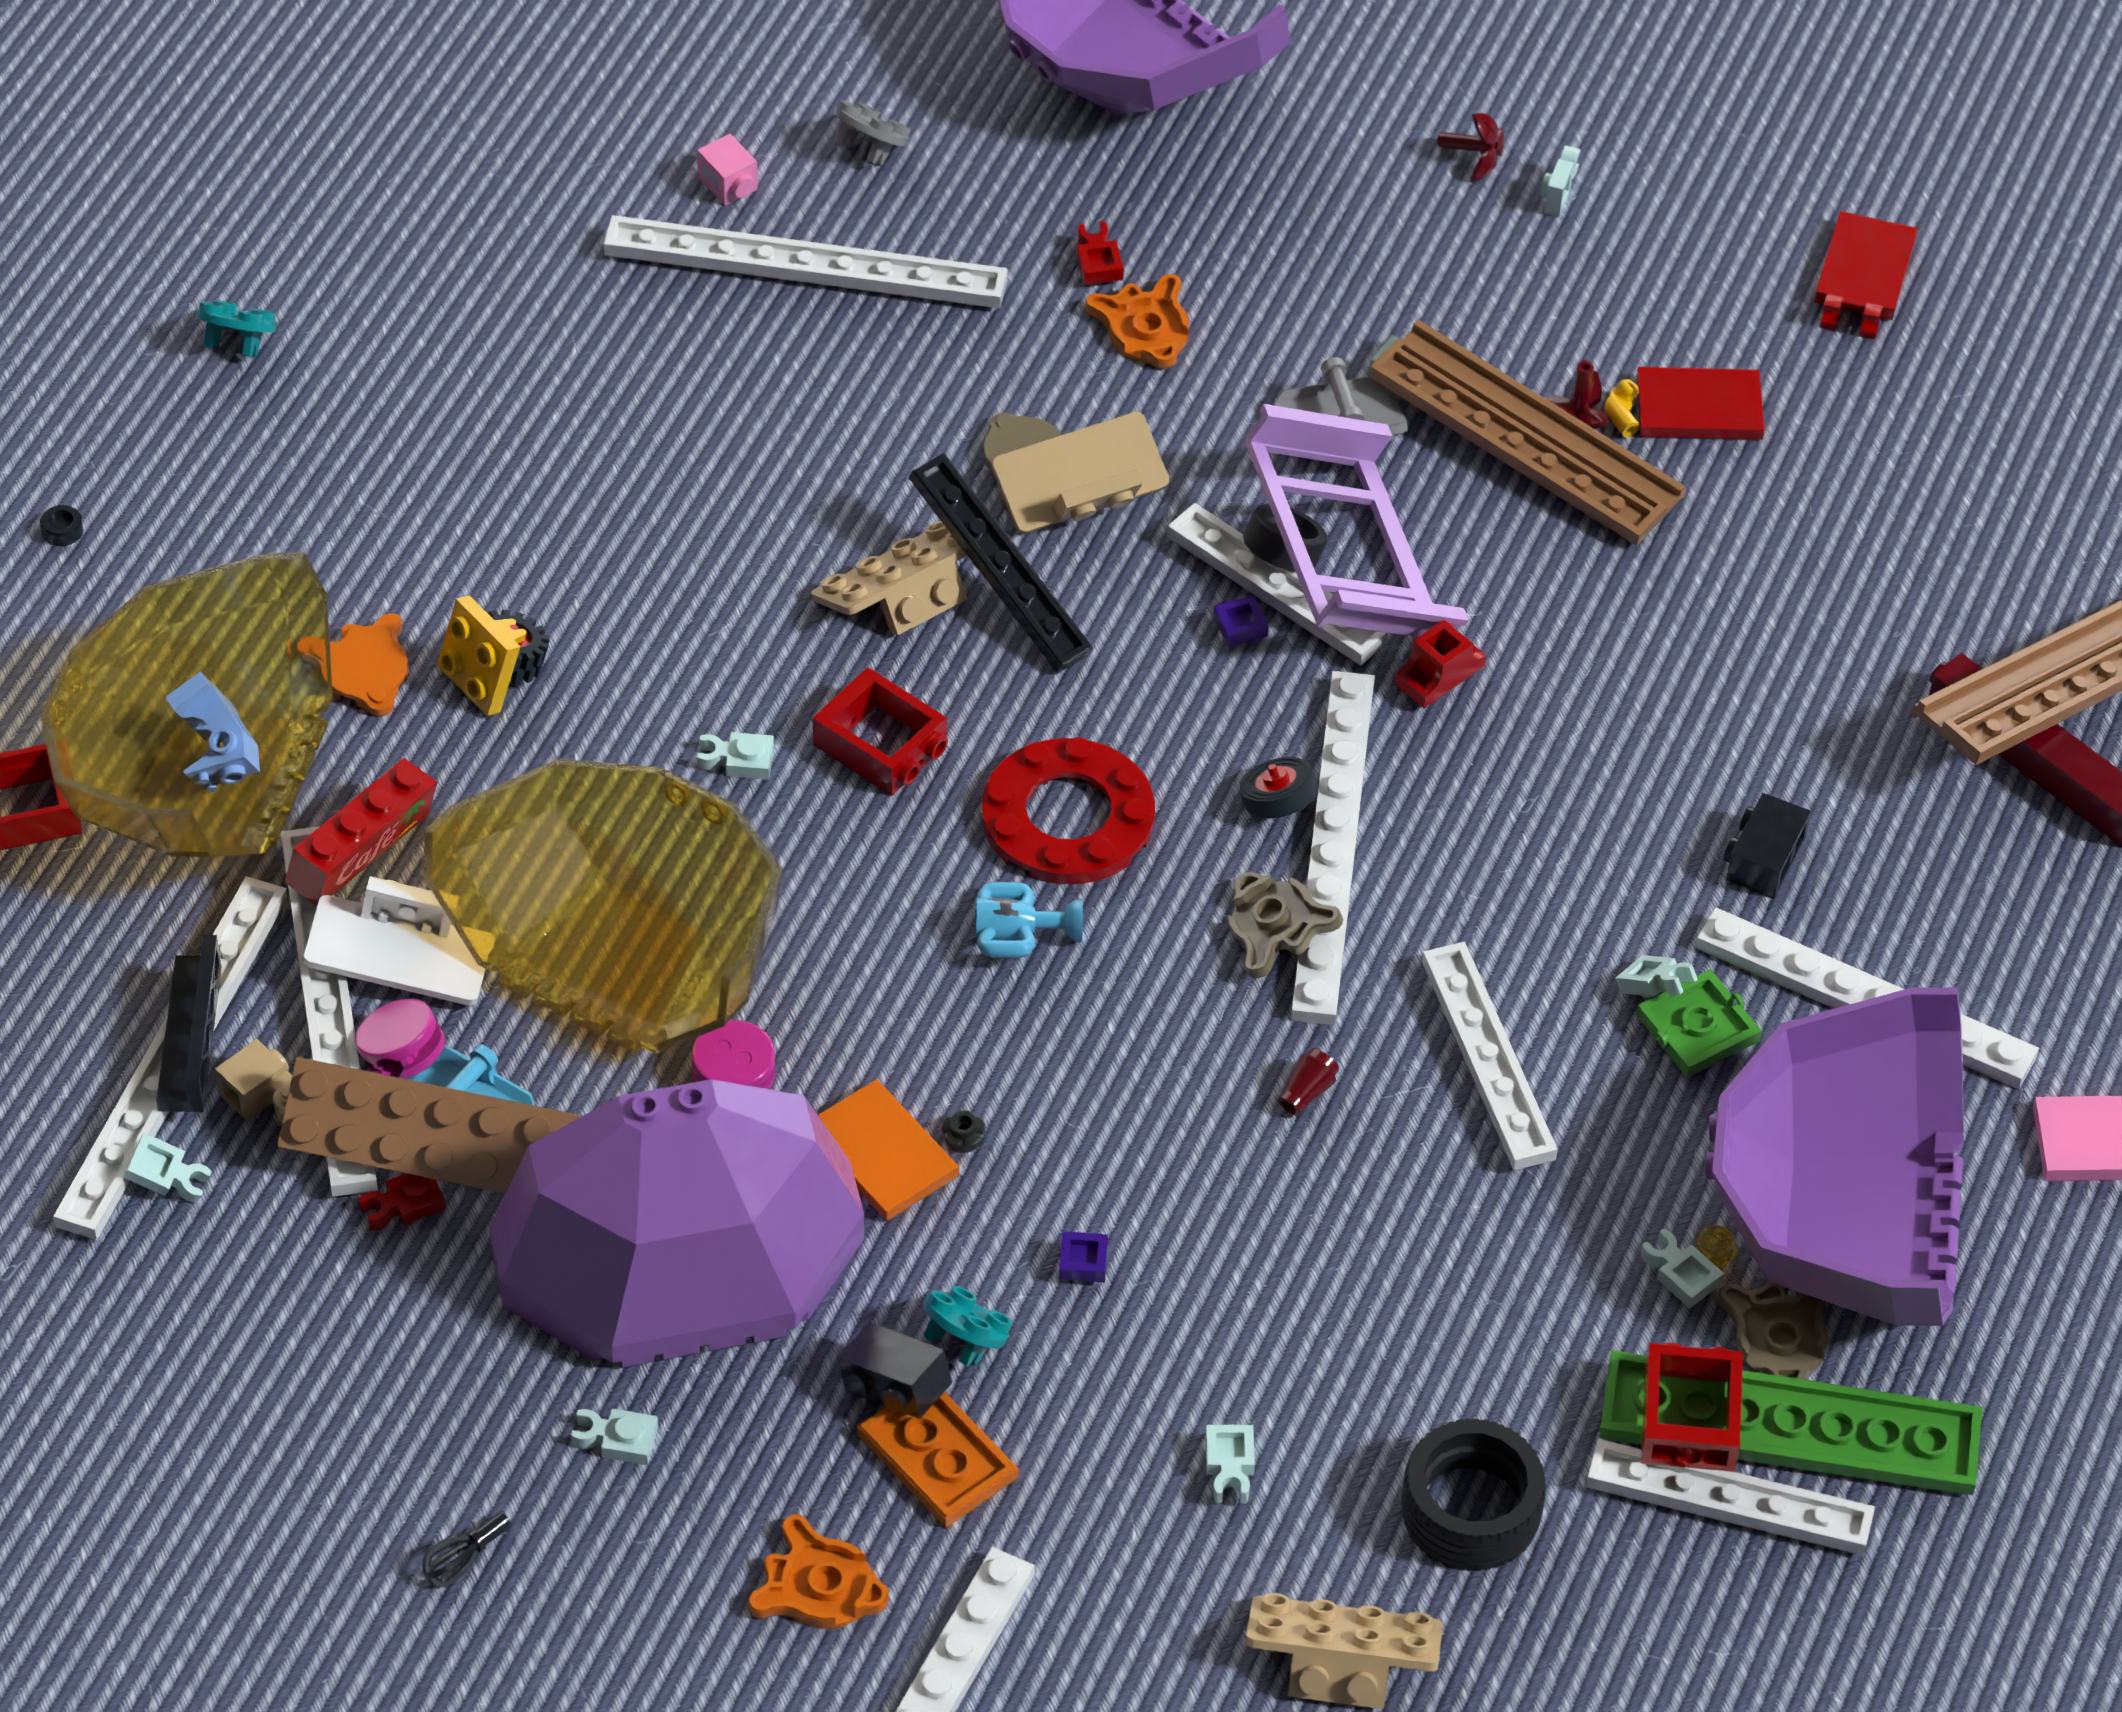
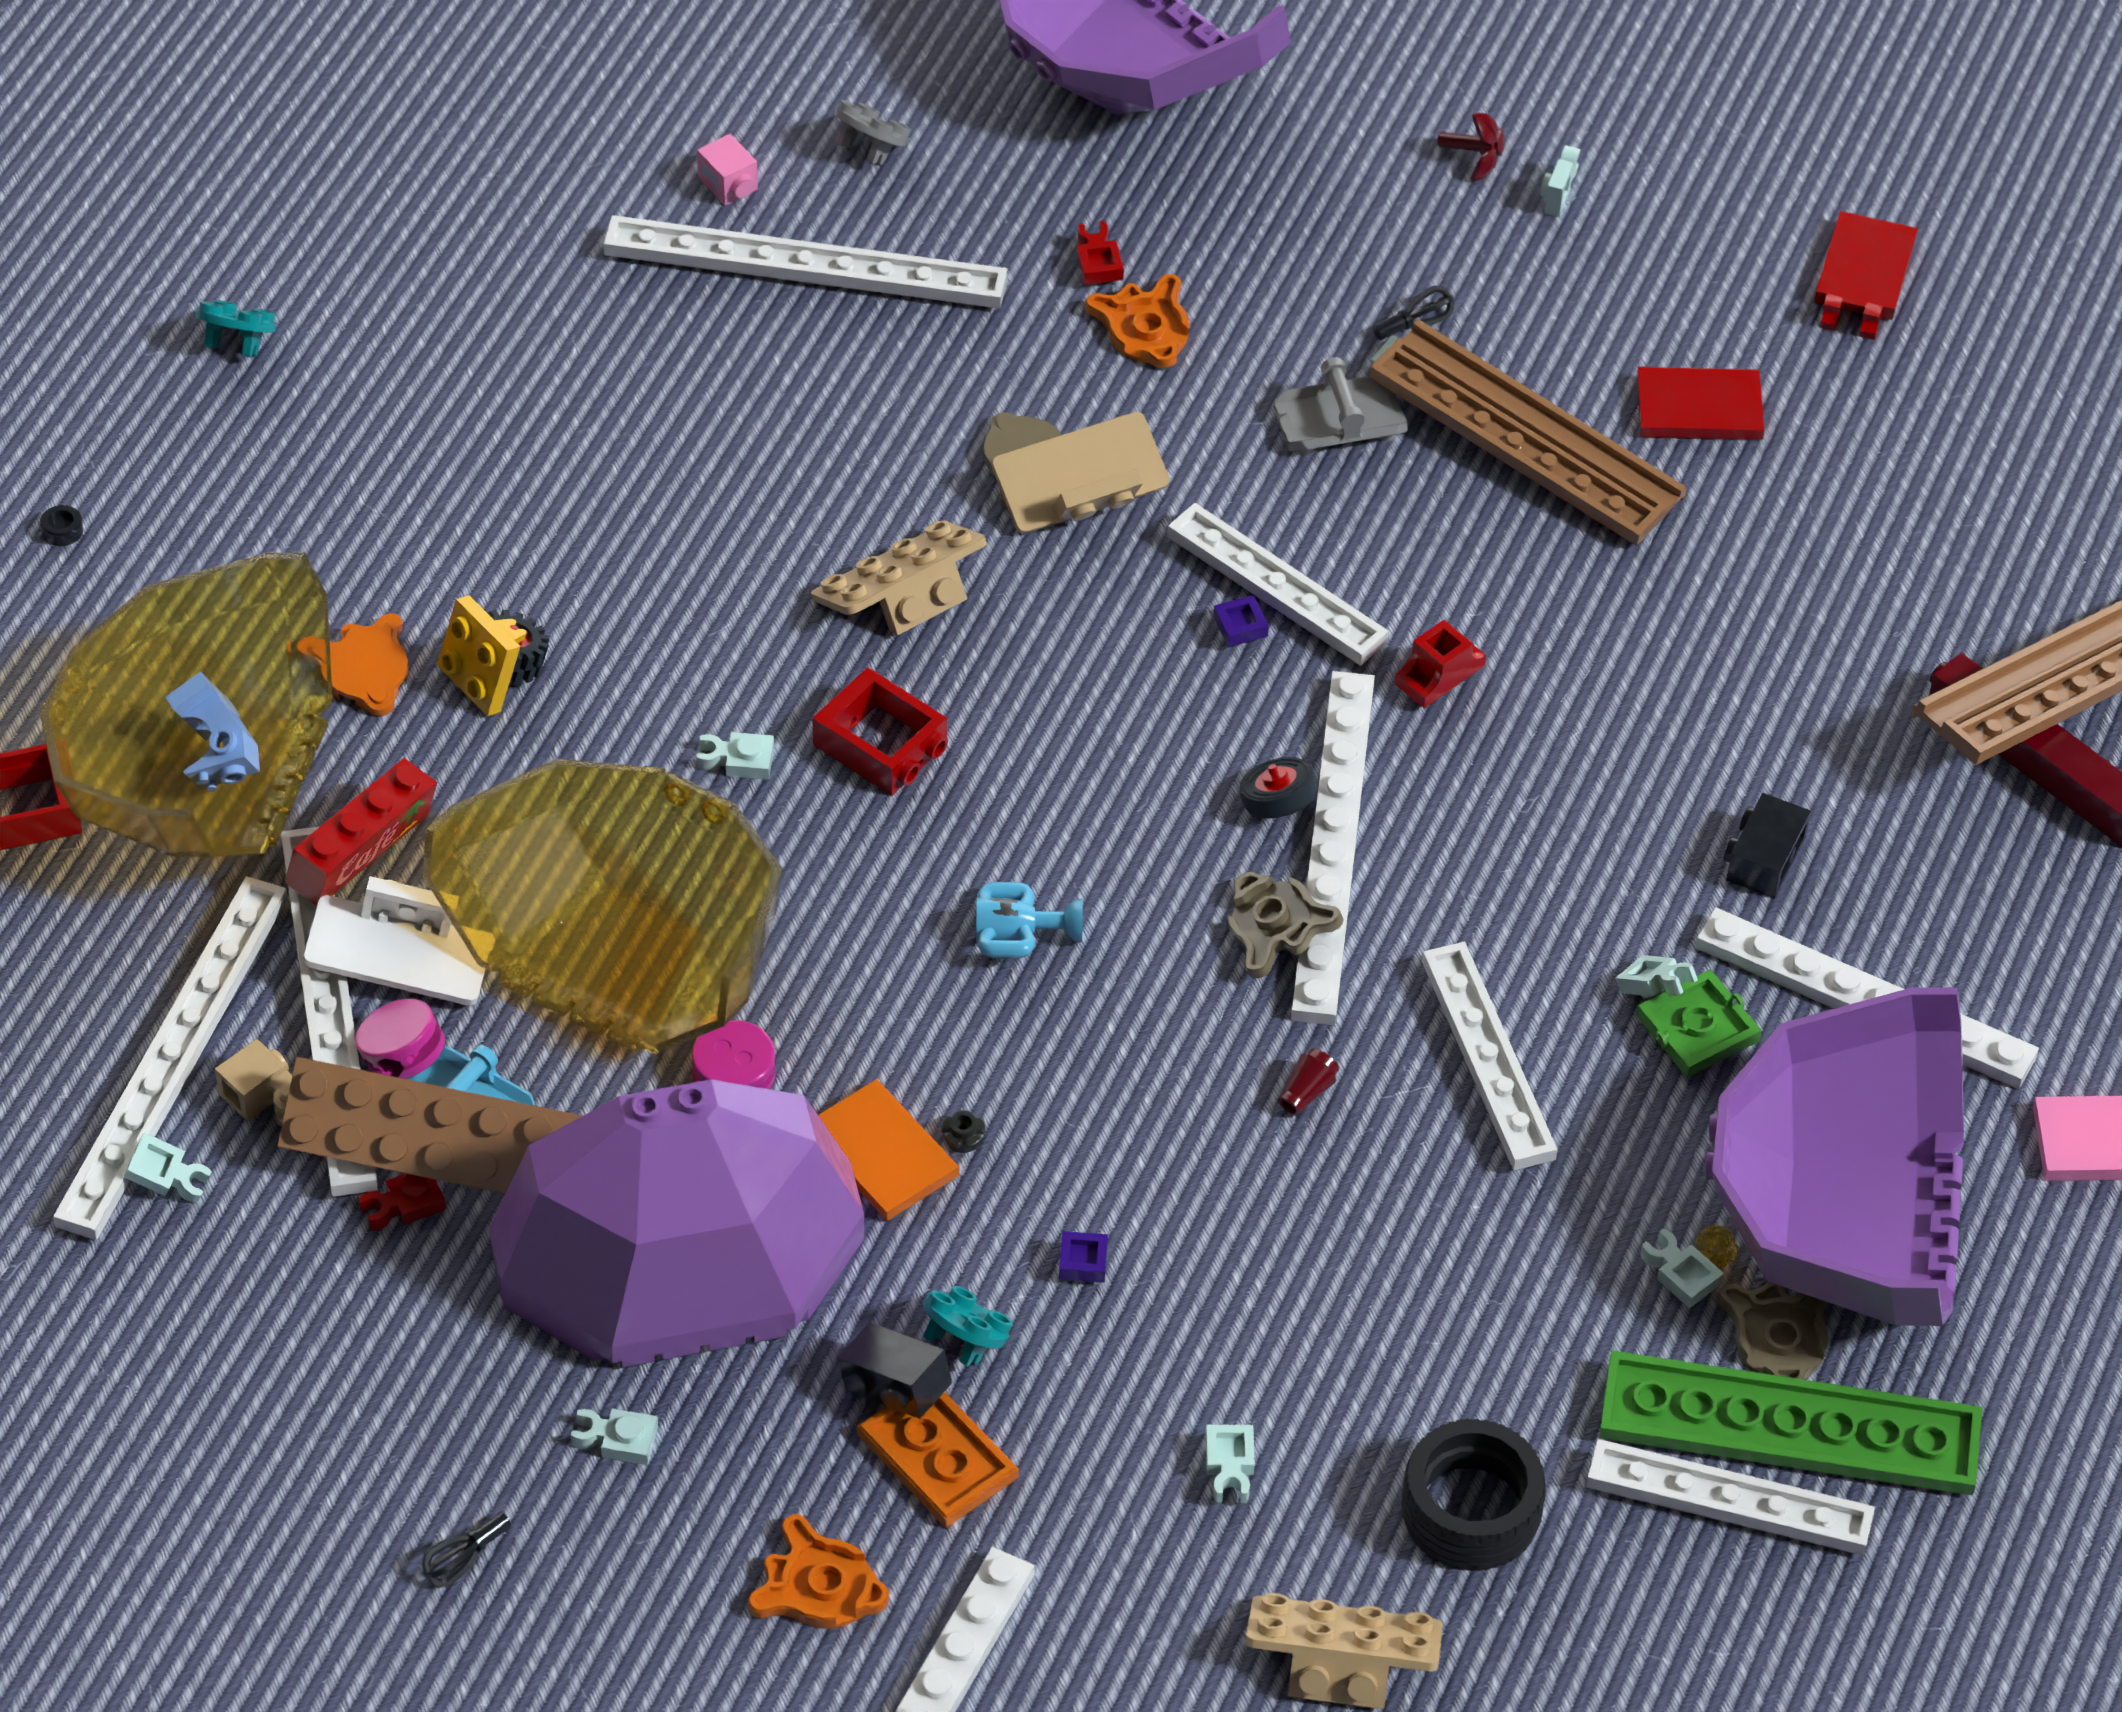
black fence [156,935,222,1112] -> none
black tile [909,453,1094,674] -> none
red plate [982,737,1155,885] -> none
black tyre [1243,503,1328,572] -> none
lavender piece [1244,404,1469,637] -> none
dark red plant [1543,361,1609,428] -> none
yellow arm [1604,379,1640,438] -> none
red window [1641,1342,1743,1472] -> none
none -> black piece [1373,286,1454,341]

